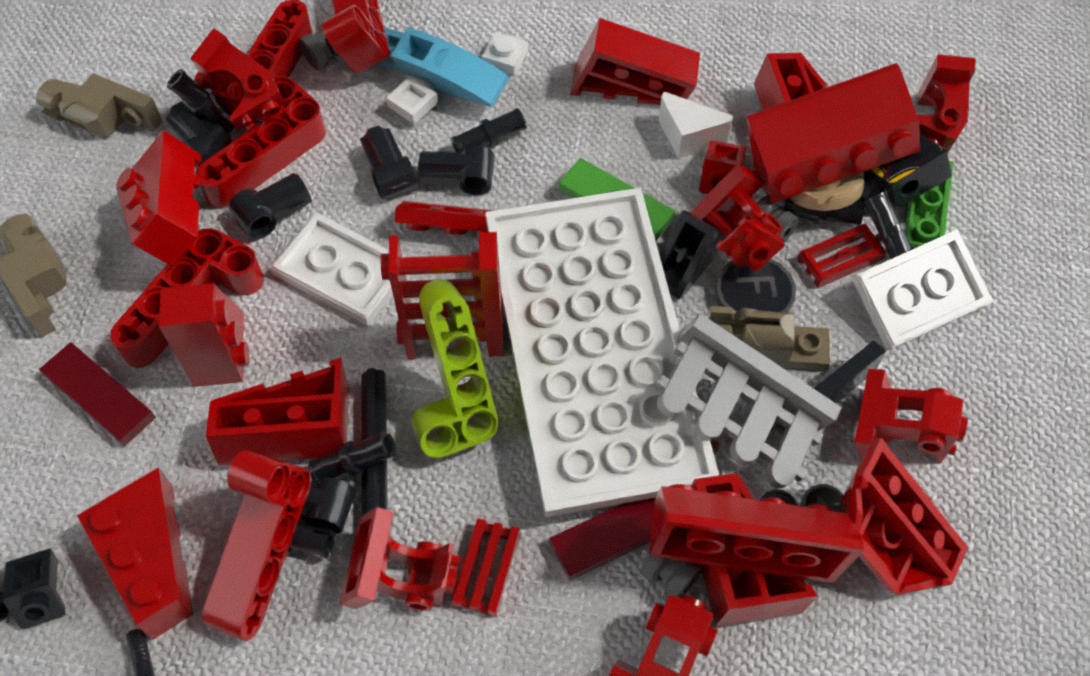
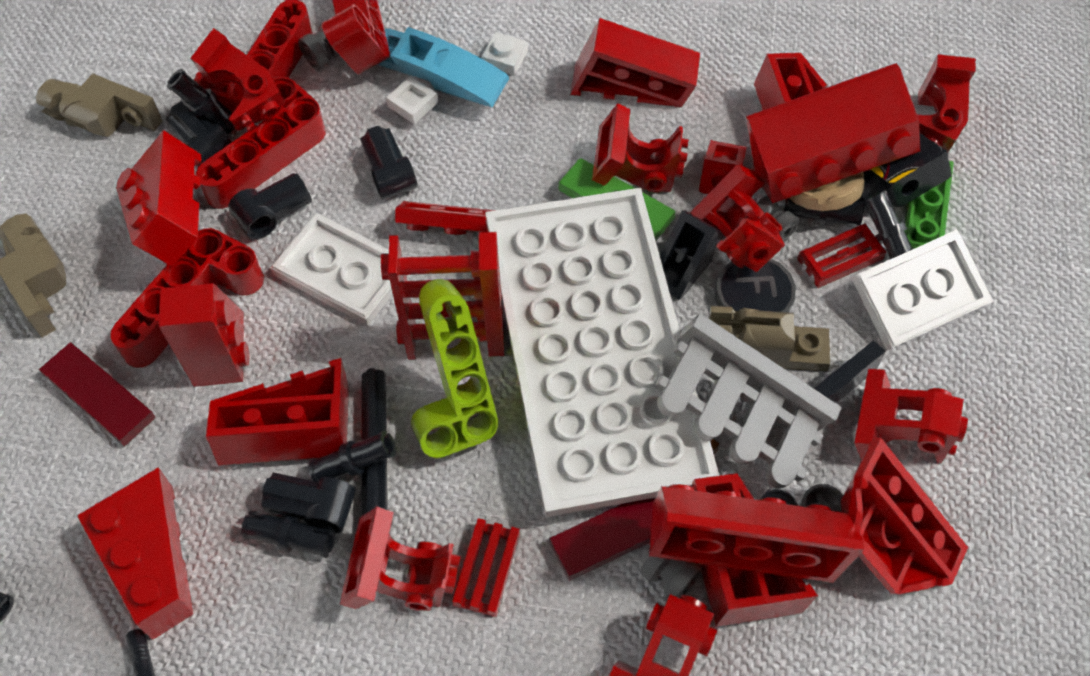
black bracket [2,548,66,629] -> none
red beam [202,450,311,641] -> none
black piece [418,145,495,196] -> none
black pin [451,107,527,153] -> none
white slope [658,92,733,159] -> none
none -> red tile [592,103,689,193]

